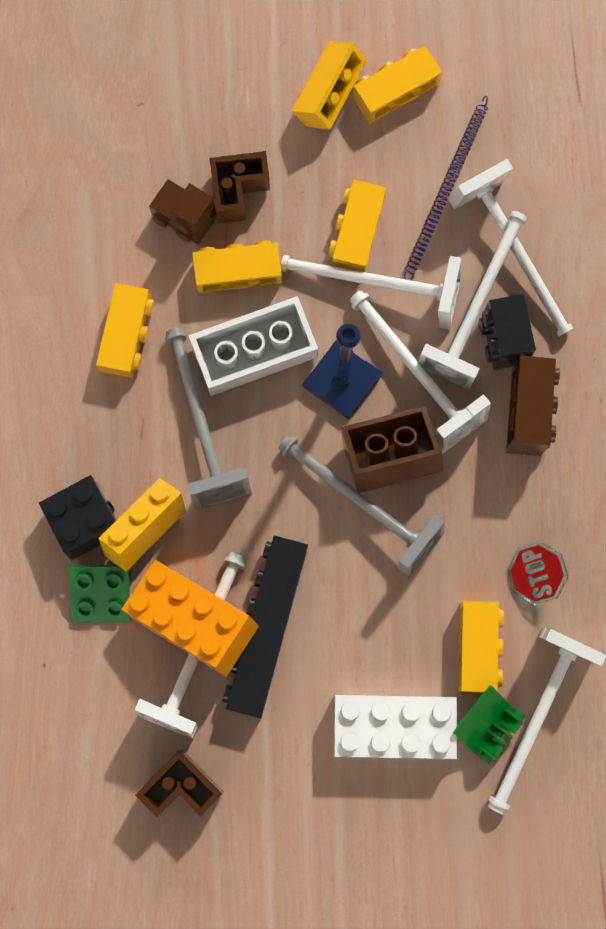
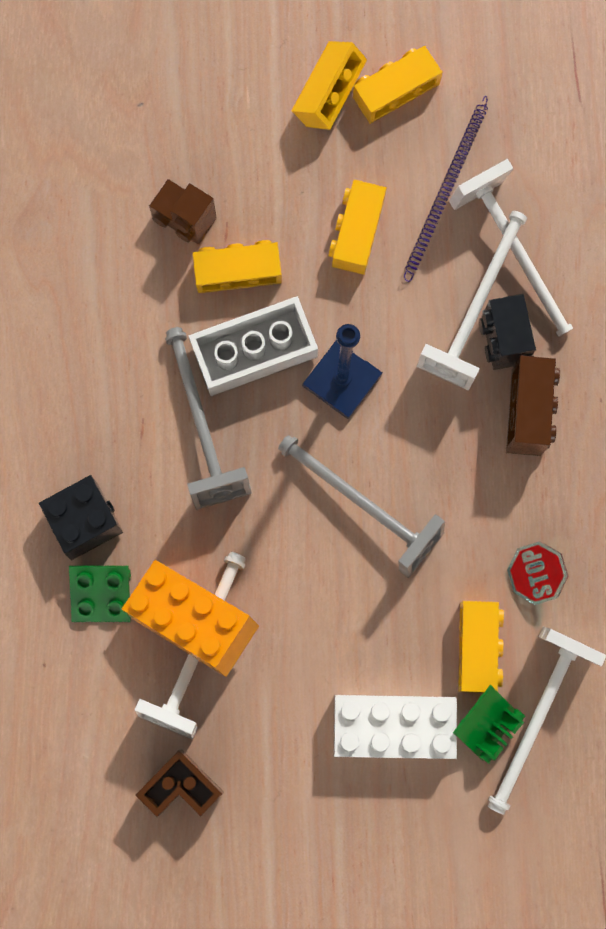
yellow brick [96,283,155,378] -> none
yellow brick [98,478,186,572] -> none
reddish brown brick [209,151,270,223] -> none
black brick [222,535,308,719] -> none
white tile [281,255,462,330] -> none
reddish brown brick [341,405,443,493] -> none
white tile [350,290,491,454] -> none

